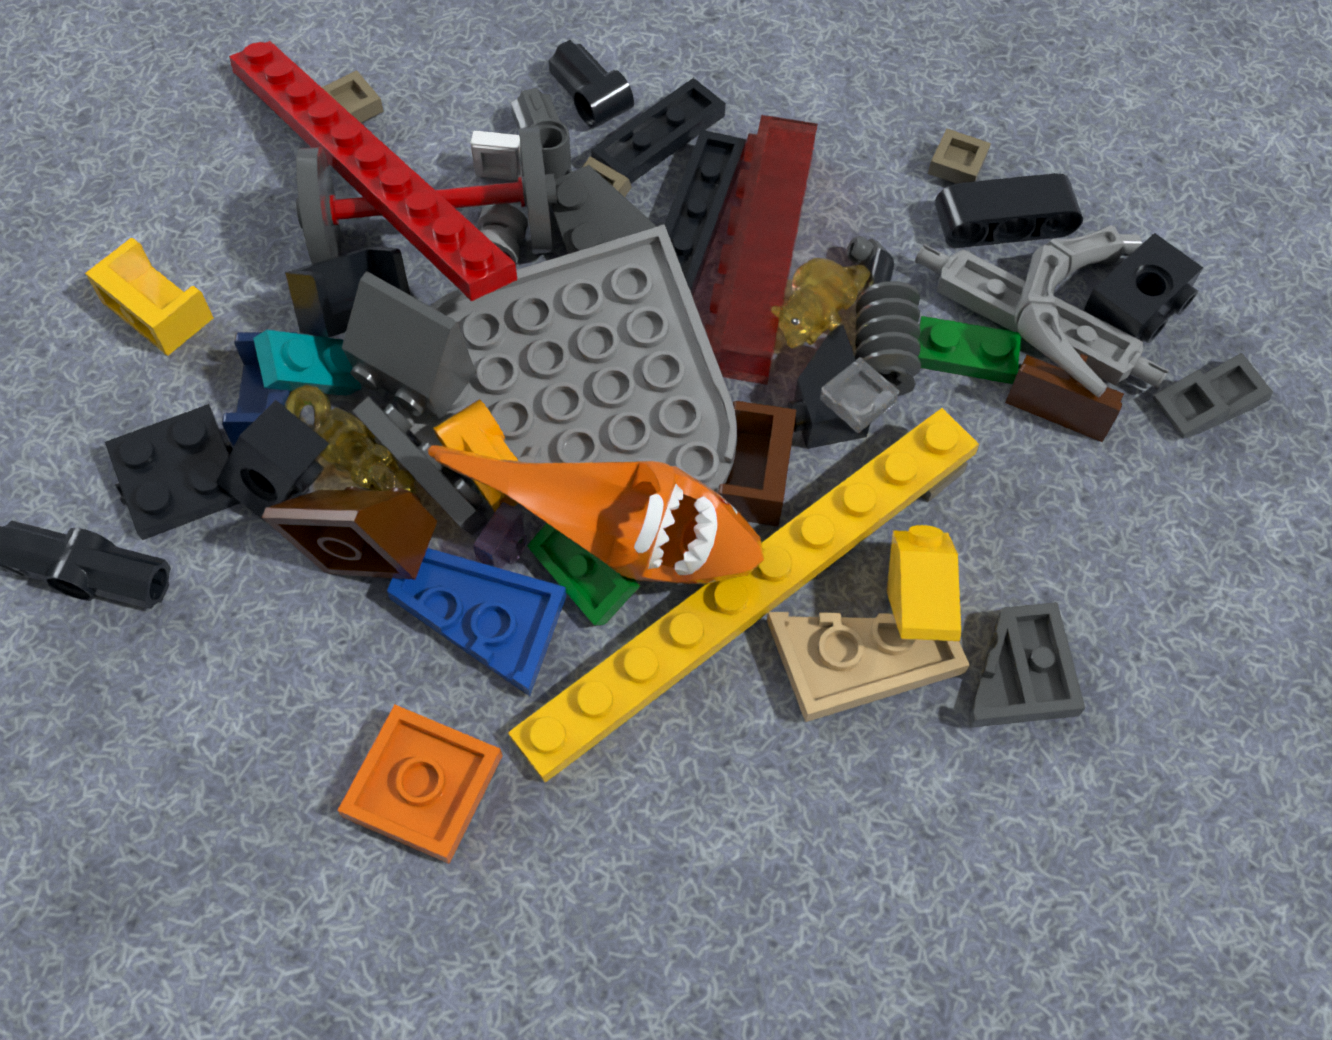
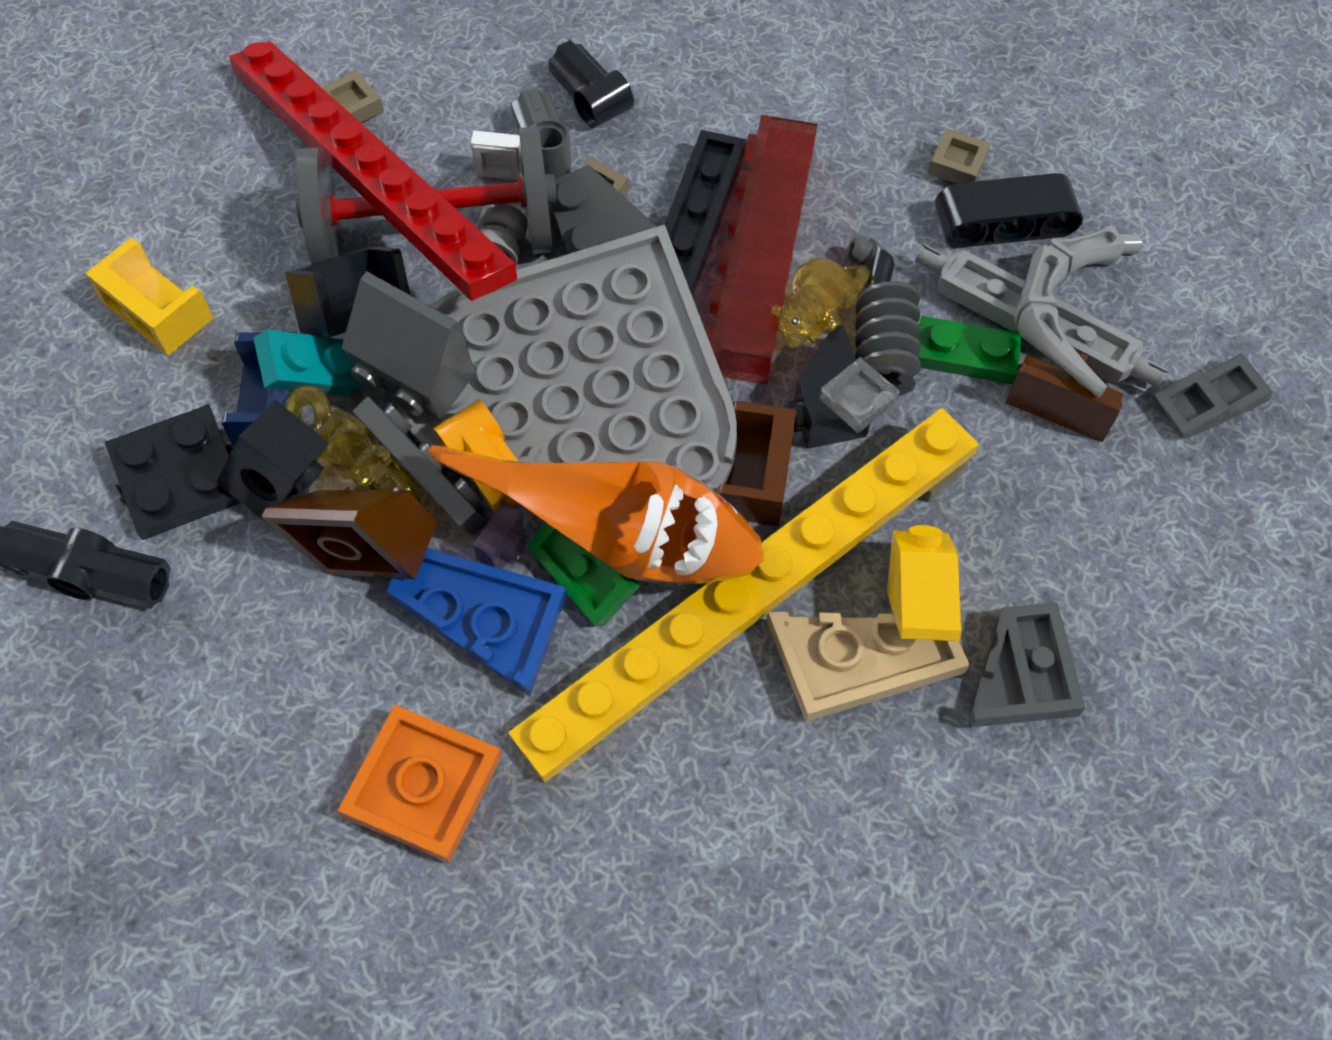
black plate [591,78,726,184] -> none
black brick [1083,233,1203,343] -> none

